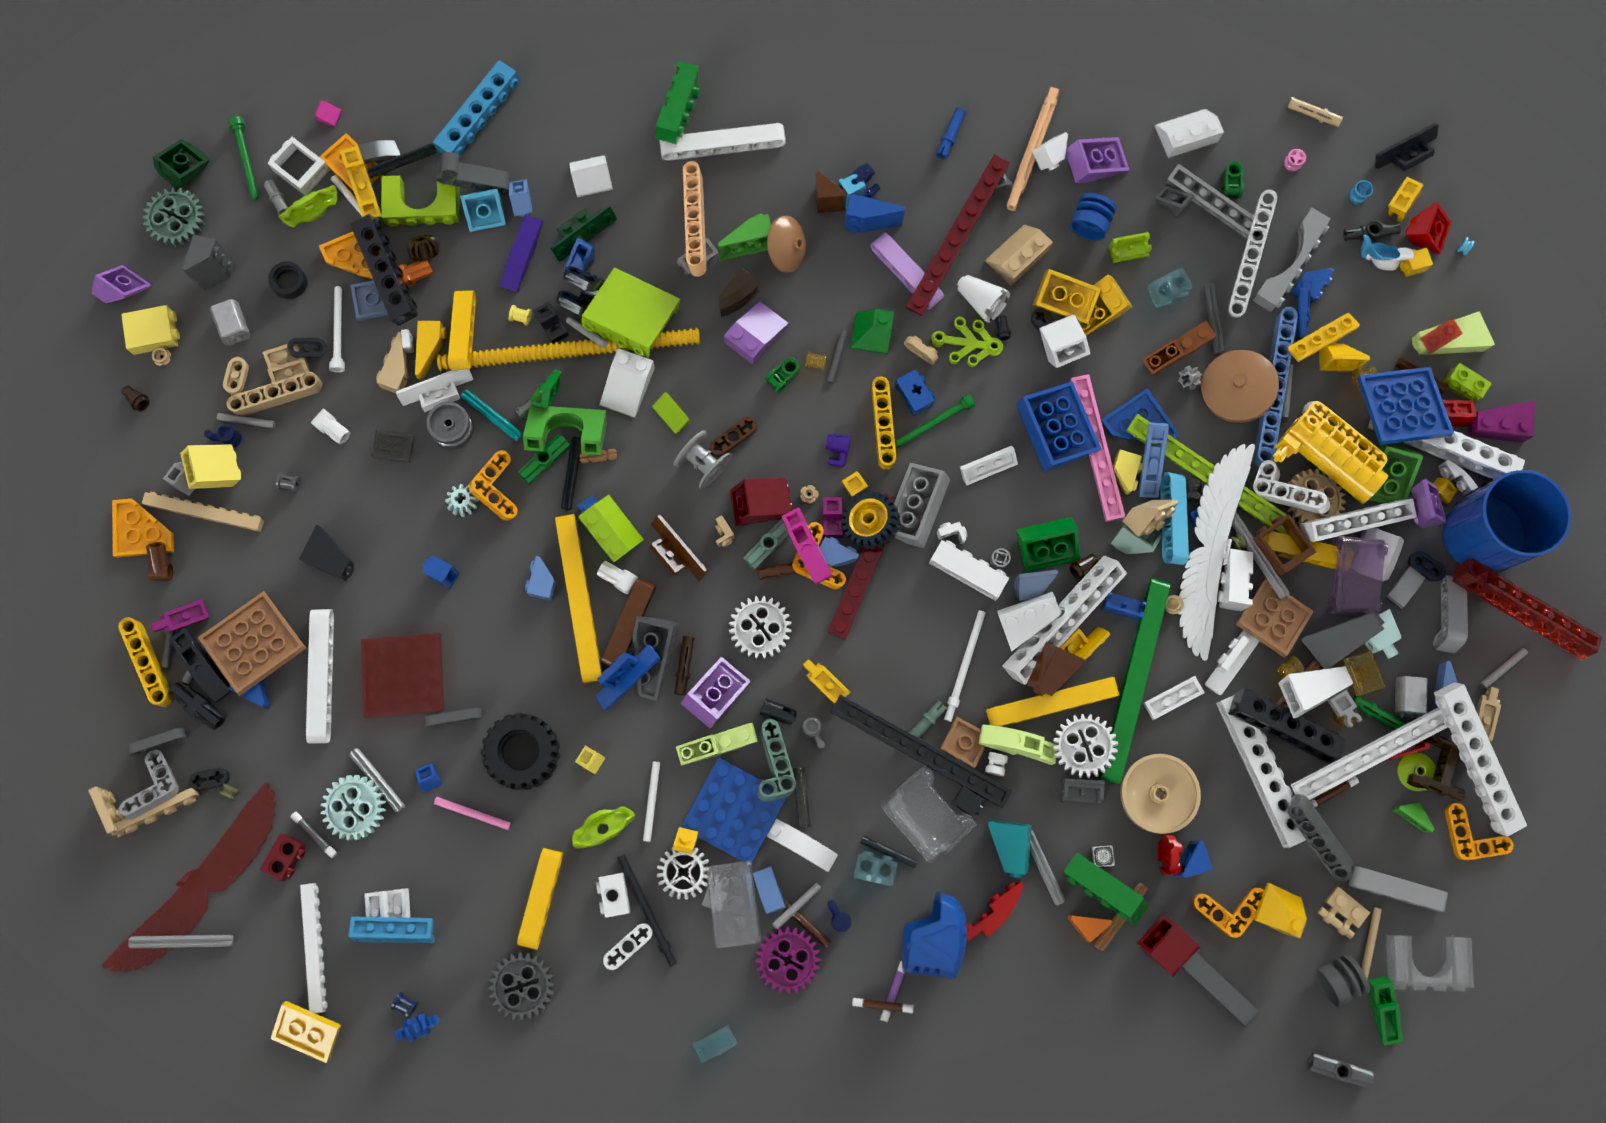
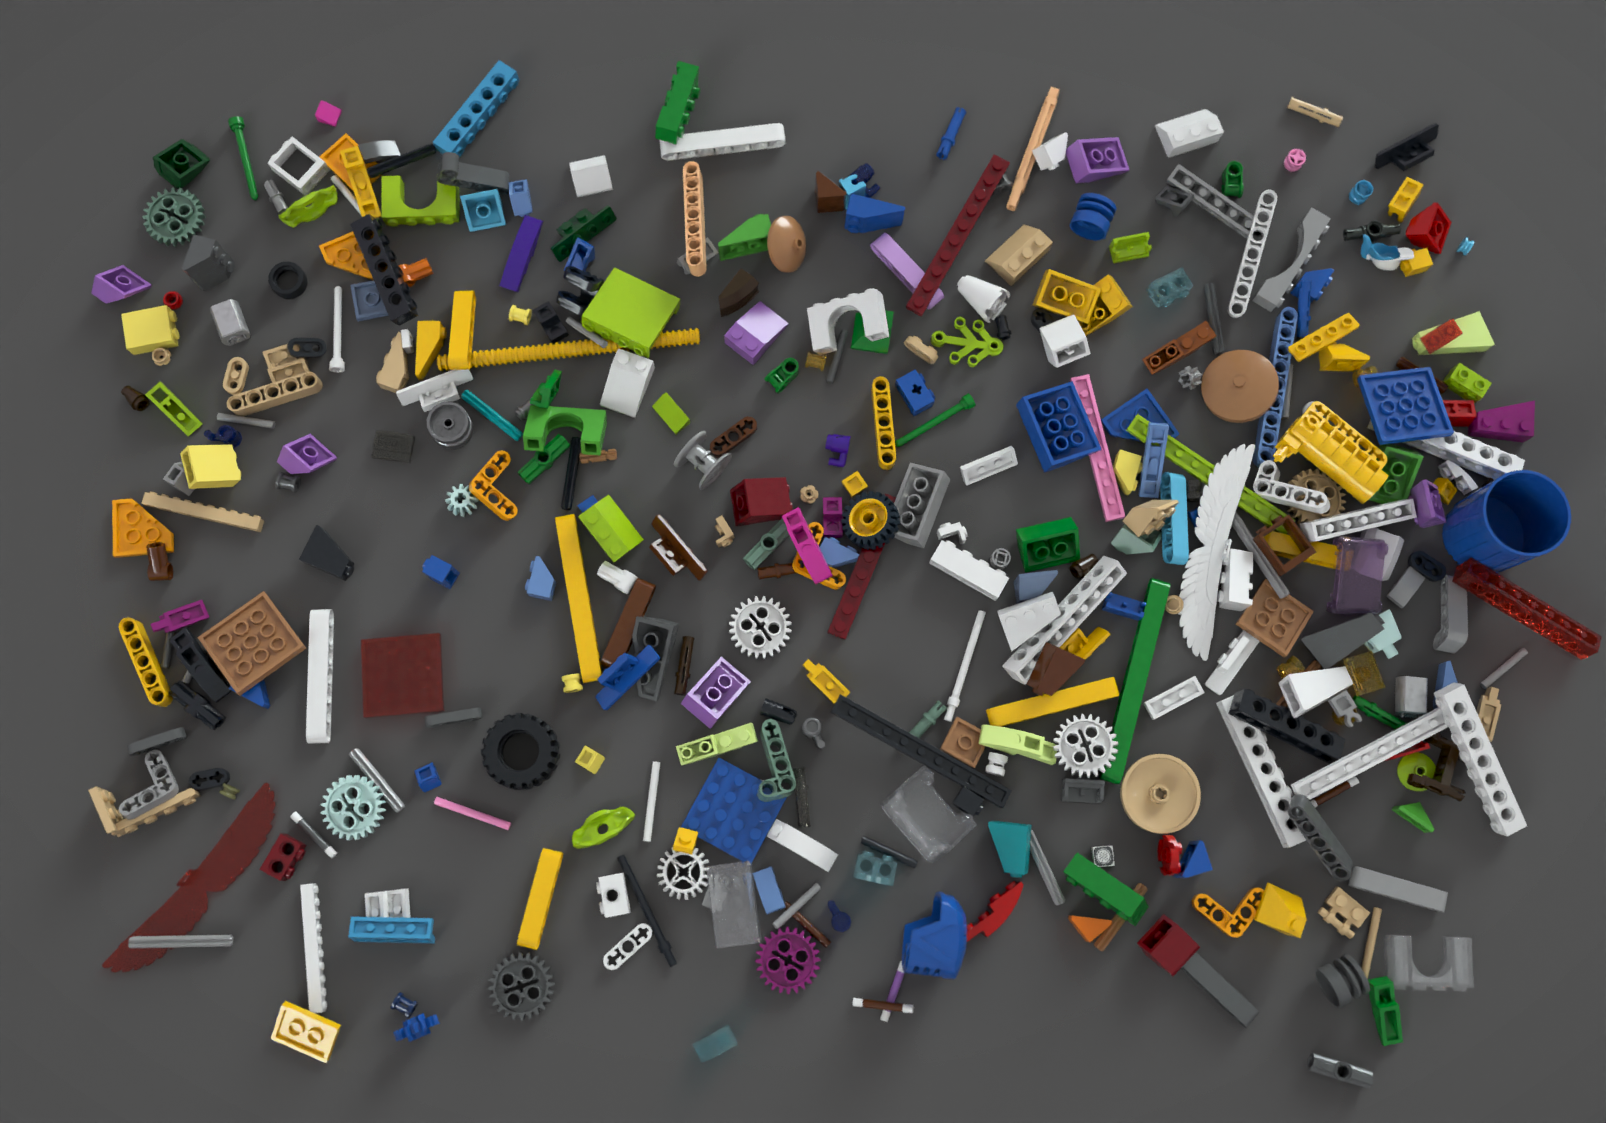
white piece [310,409,351,445] -> none
dark brown gear [406,234,440,261] -> none
olive bush [1229,533,1247,550] -> none
light orange beam [1445,803,1514,860] -> none
none -> lime slope [145,381,202,437]
none -> red plate [163,291,183,310]
none -> medium lavender slope [277,434,337,474]
none -> light yellow wheel [562,673,583,693]
none -> white arch [807,288,889,355]

